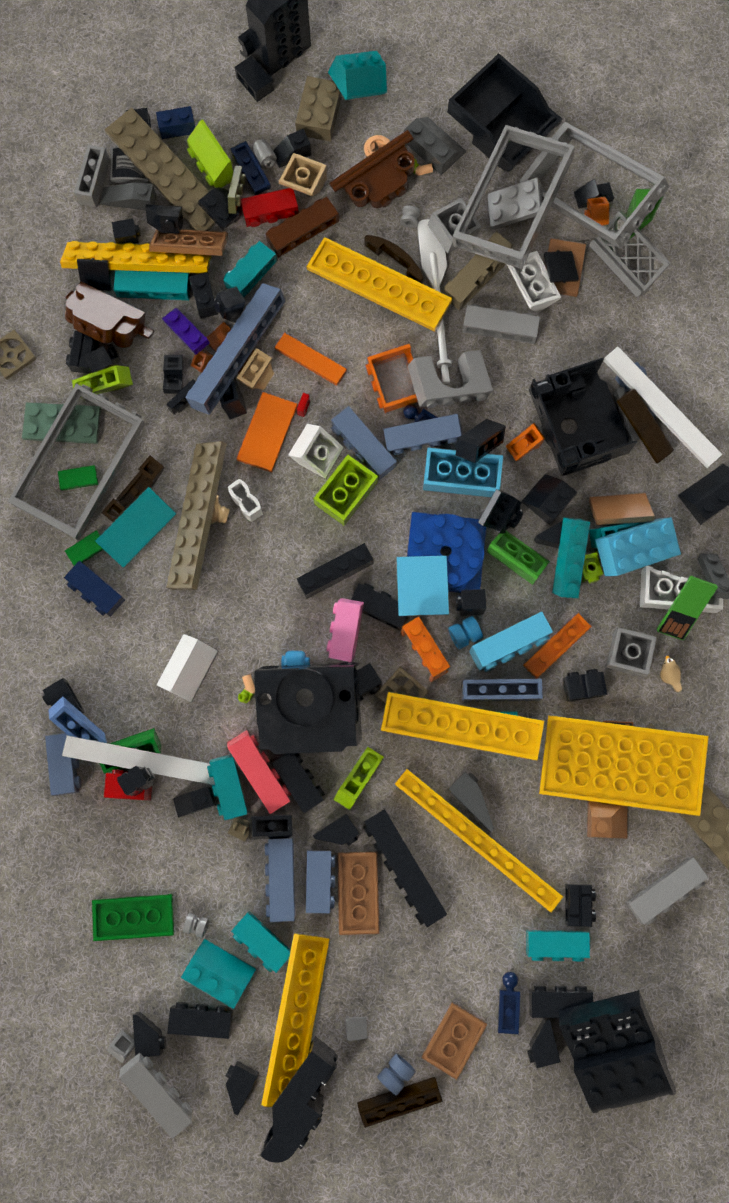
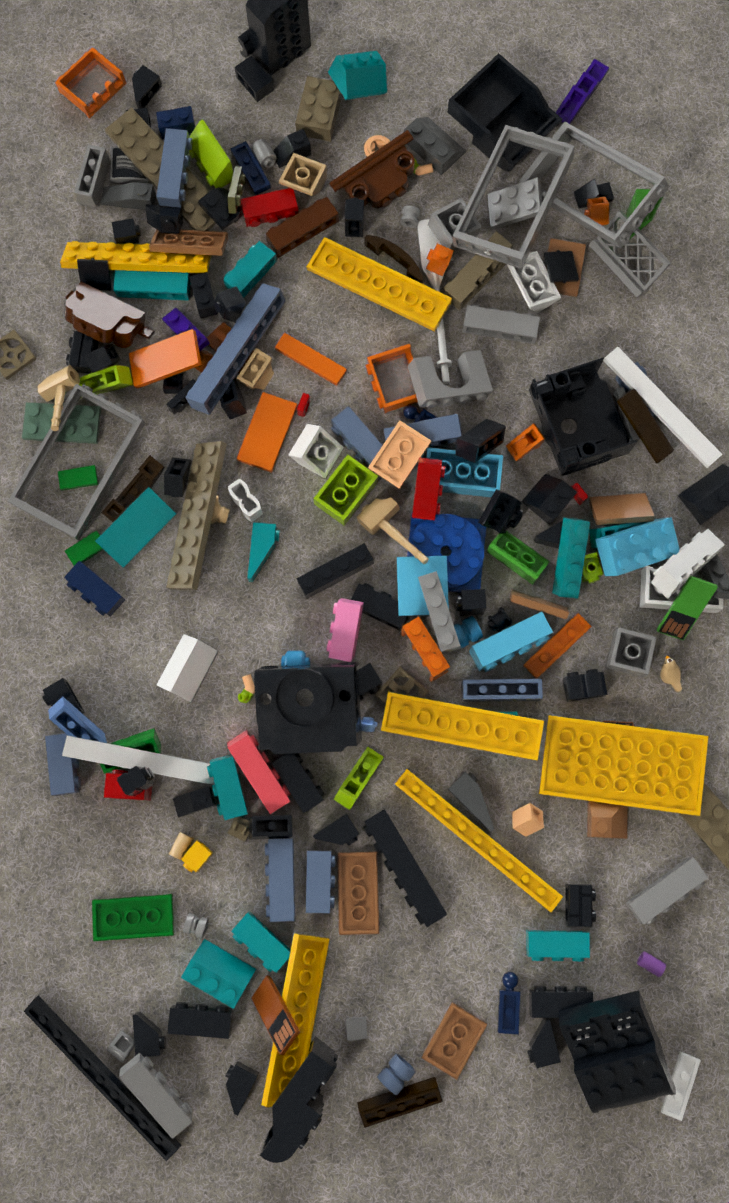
none -> black plate [24,995,181,1161]
none -> tan piece [38,365,80,431]
none -> window [55,47,127,119]
none -> orange tile [129,329,202,389]
none -> black slope [132,65,162,109]
none -> sand blue brick [157,128,193,208]
none -> black slope [164,457,191,498]
none -> tan piece [169,832,193,860]
none -> yellow brick [181,840,214,873]
none -> teal slope [247,522,280,582]
none -> dark orange piece [251,975,300,1055]
none -> black brick [345,198,364,237]
none -> tan piece [357,497,429,564]
none -> light blue plate [361,717,378,732]
none -> light nougat plate [368,420,432,489]
none -> red brick [412,457,445,520]
none -> light grey brick [418,571,461,654]
none -> orange brick [426,243,454,276]
none -> black brick [487,607,512,632]
none -> medium nougat tile [510,589,569,619]
none -> light nougat panel [512,803,544,836]
none -> dark purple slope [556,59,609,124]
none -> red tile [571,482,588,505]
none -> medium lavender piece [637,951,666,977]
none -> white wedge [651,529,725,599]
none -> white tile [661,1051,701,1121]

